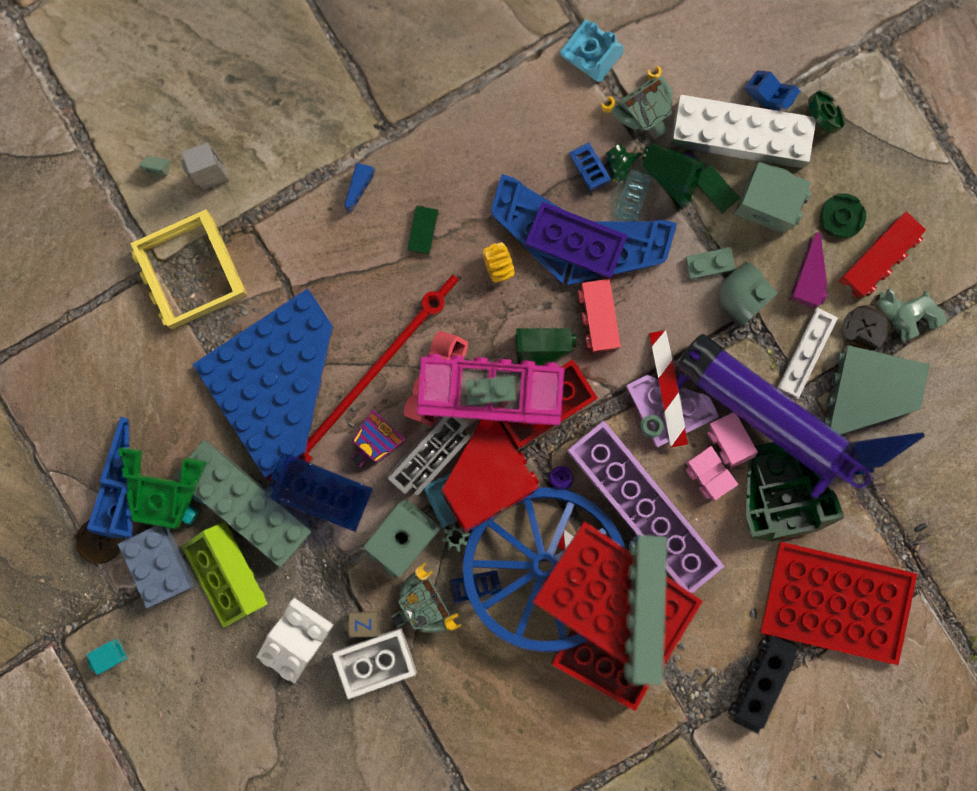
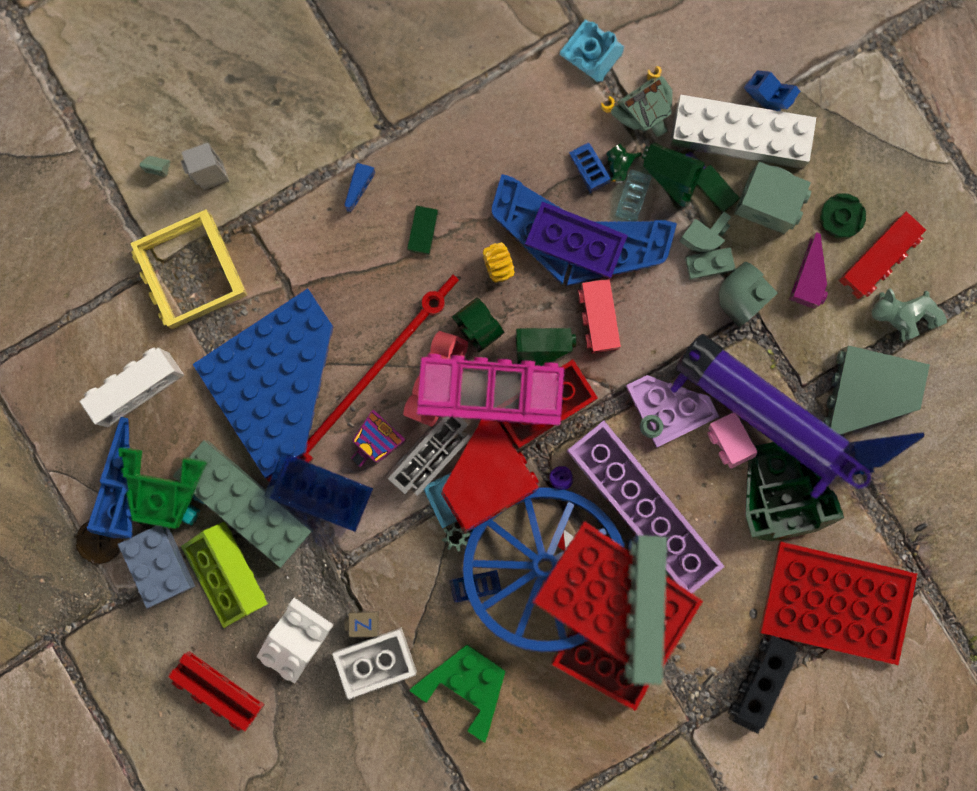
teal brick [86,638,128,675] -> none
sand green brick [363,499,441,578] -> none
torso [391,562,462,633] -> none
sand green hinge [466,376,516,405] -> none
sticker [649,330,688,448] -> none
bright pink brick [685,446,738,501] -> none
white tile [777,308,838,400] -> none
dark green tile [808,90,845,134] -> none
dark brown tile [842,305,890,351] -> none
none -> white brick [80,348,184,427]
none -> red brick [168,651,265,731]
none -> green wing [409,644,506,743]
none -> dark green brick [451,297,505,353]
none -> sand green brick [679,212,731,253]

